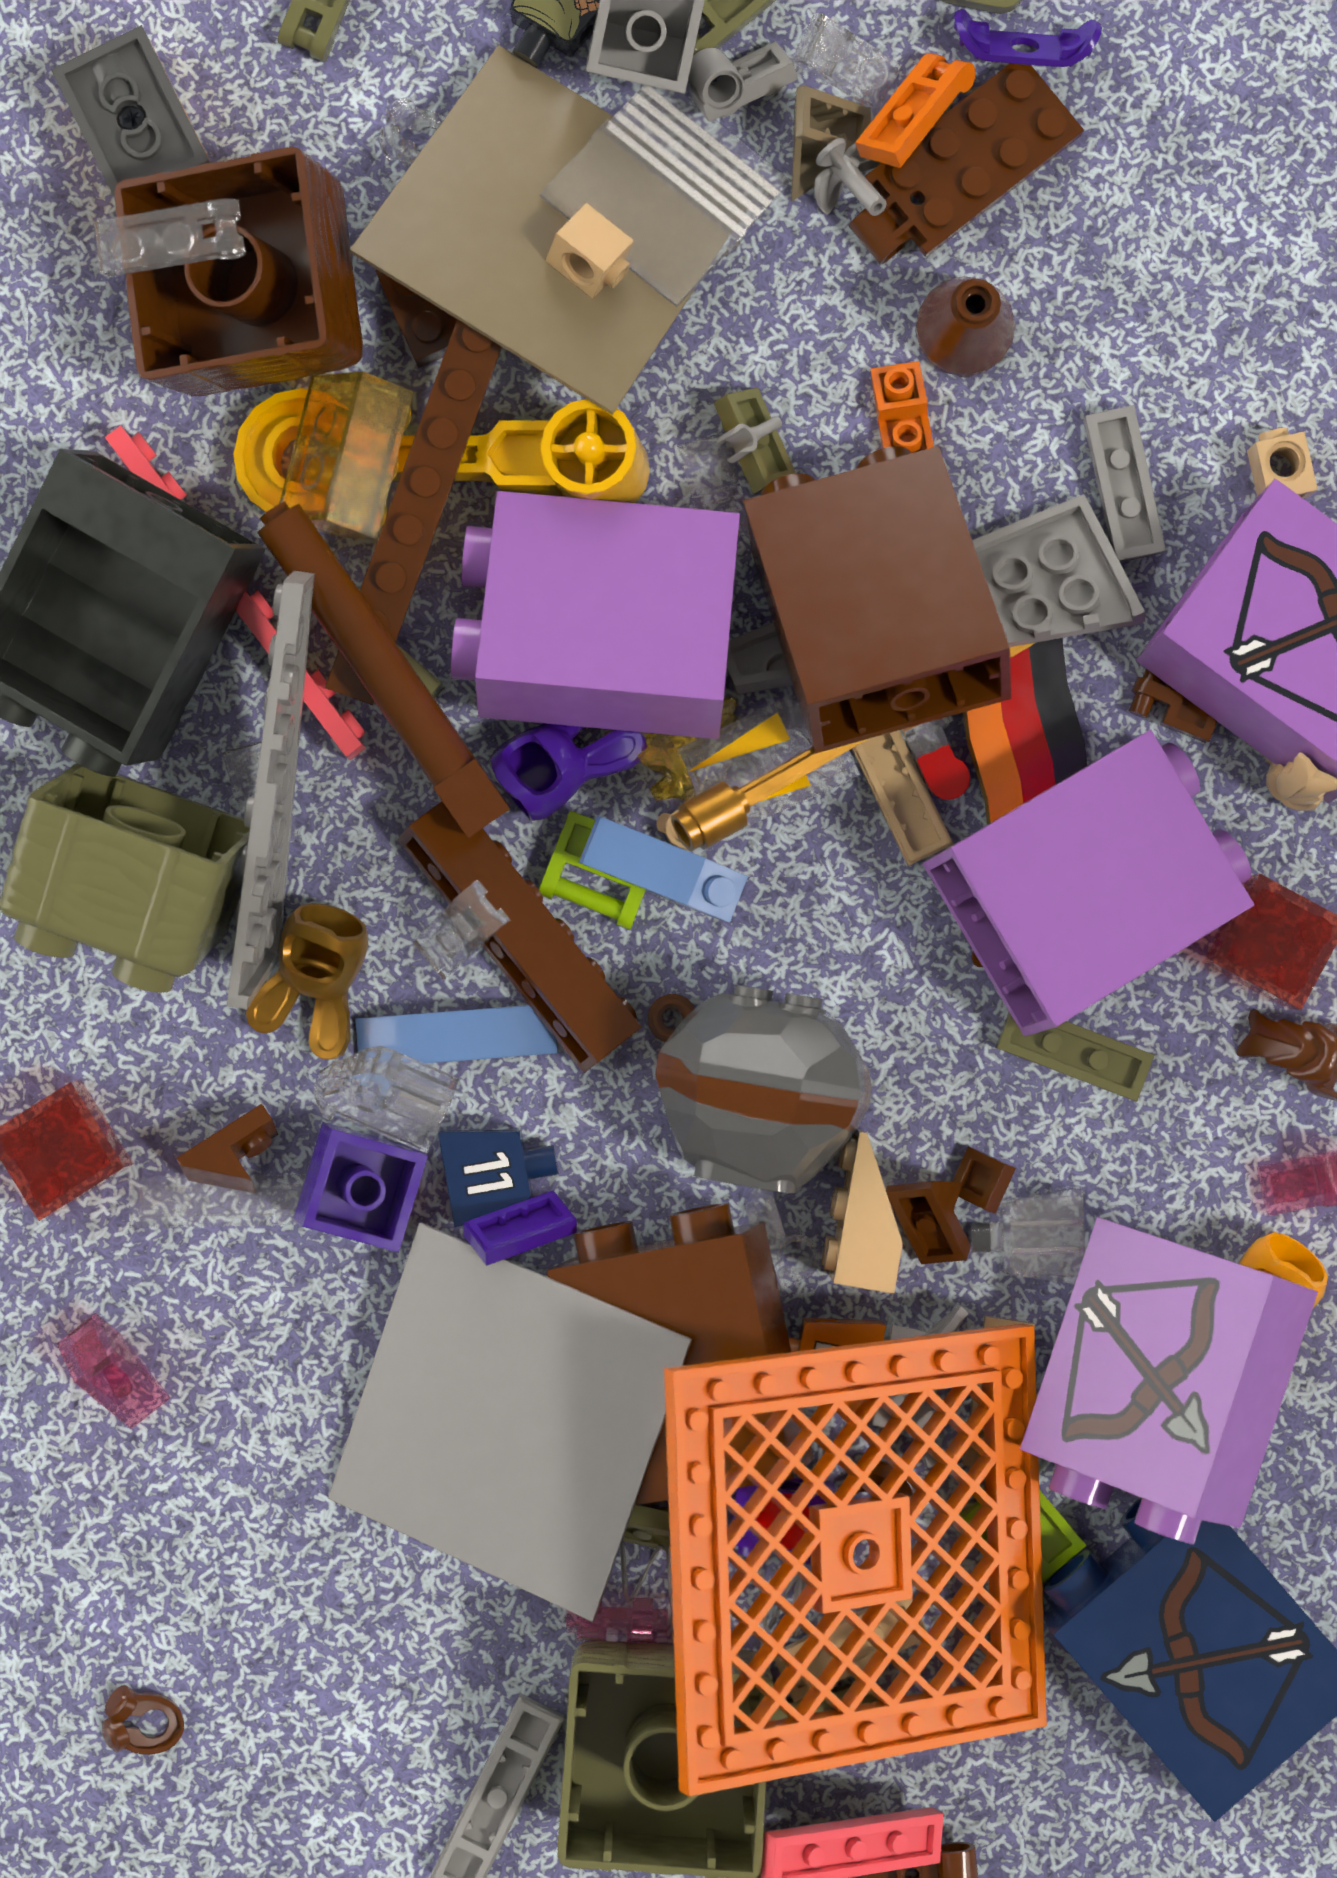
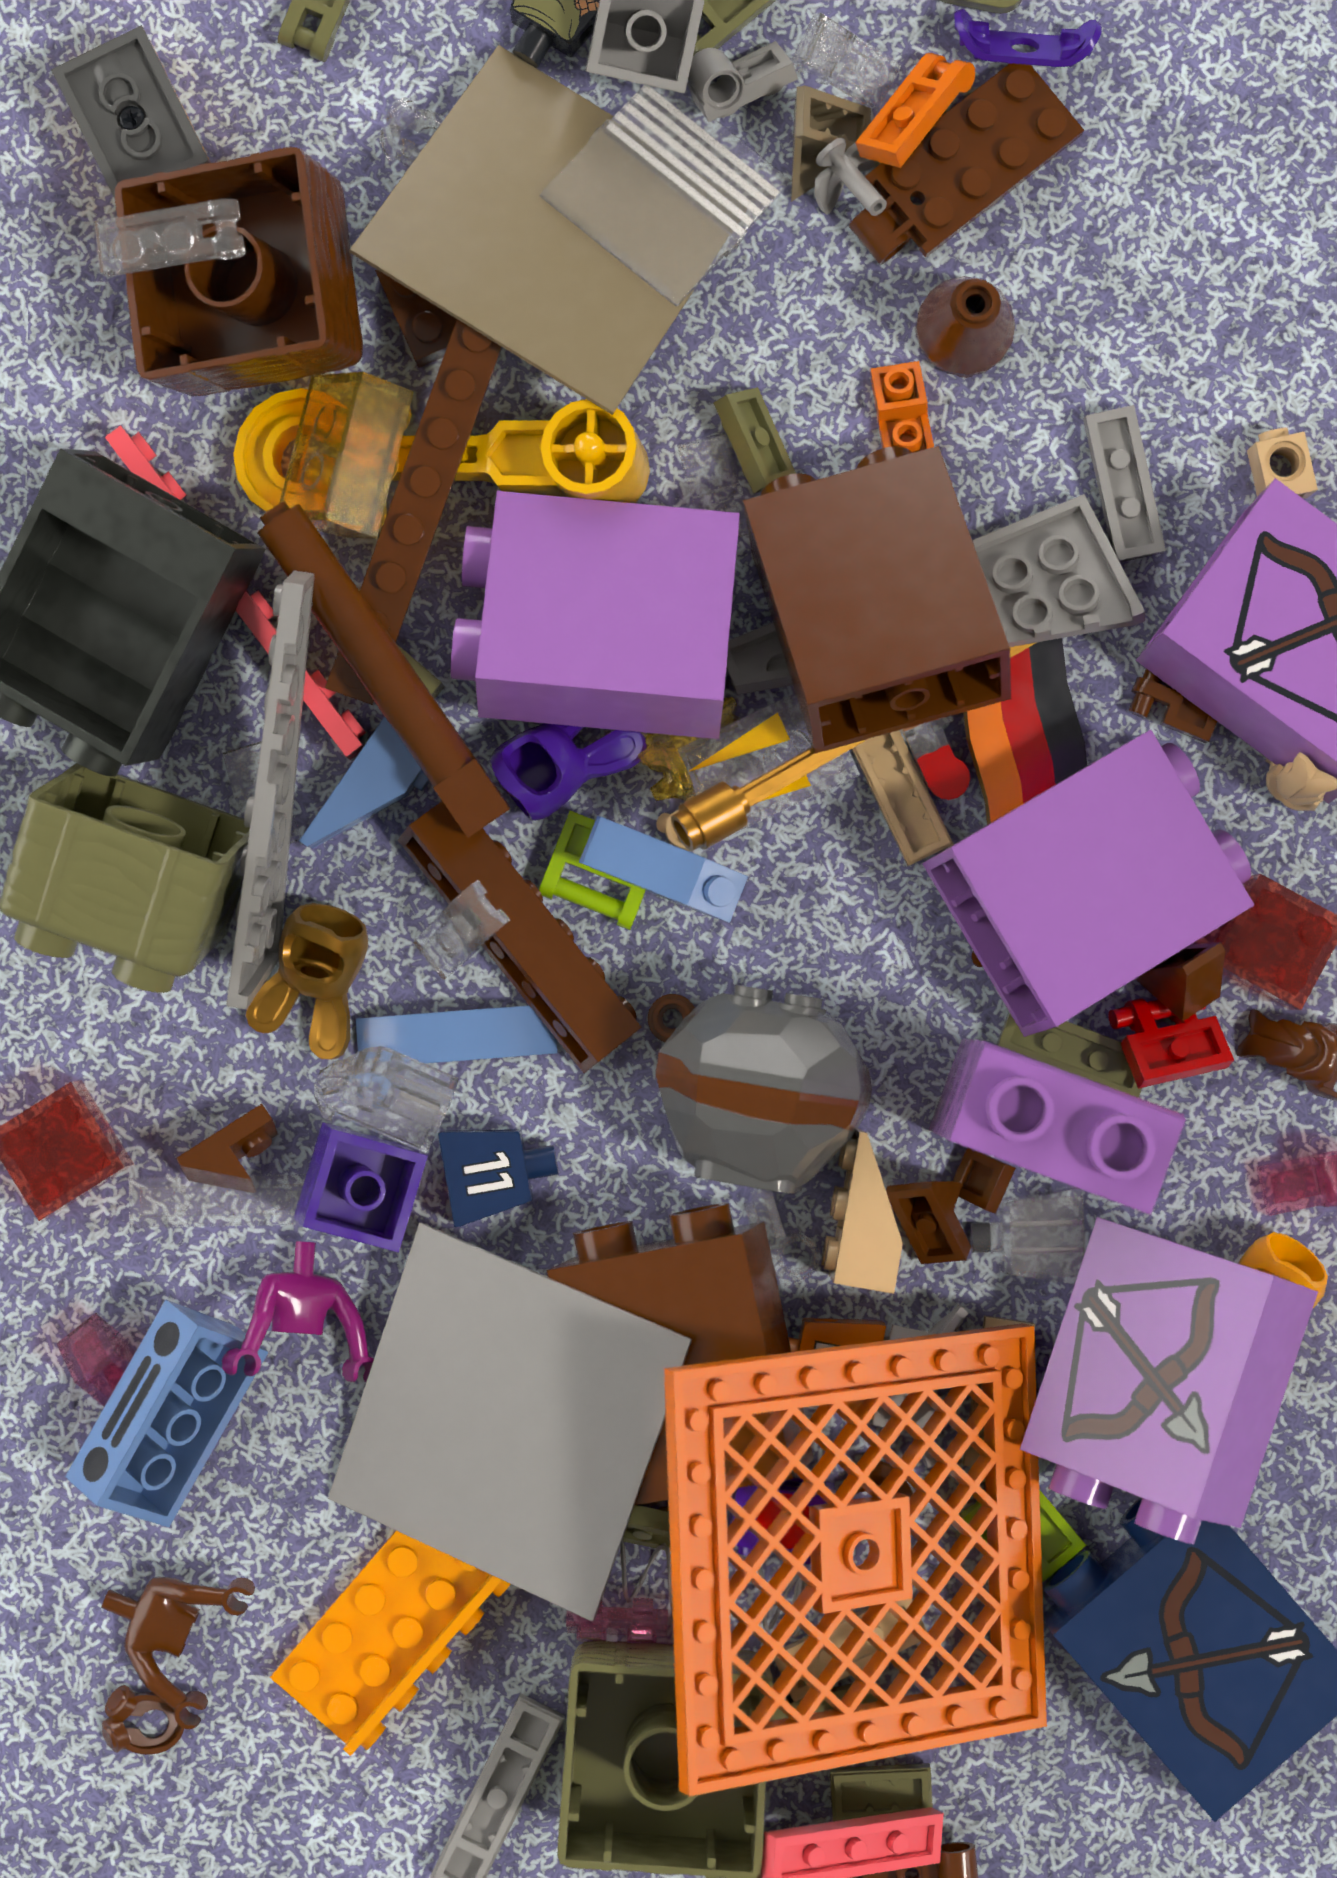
dark purple plate [463,1190,577,1266] -> none
tan brick [545,202,634,299] -> none
light grey hand [717,416,782,463] -> none
none -> medium blue brick [65,1300,268,1527]
none -> reddish brown piece [101,1576,255,1729]
none -> magenta piece [222,1241,374,1382]
none -> light orange bracket [270,1531,511,1756]
none -> medium blue slope [299,717,430,849]
none -> olive plate [830,1763,933,1821]
none -> medium lavender brick [928,1038,1185,1215]
none -> red plate [1108,998,1234,1089]
none -> reddish brown slope [1135,942,1225,1021]

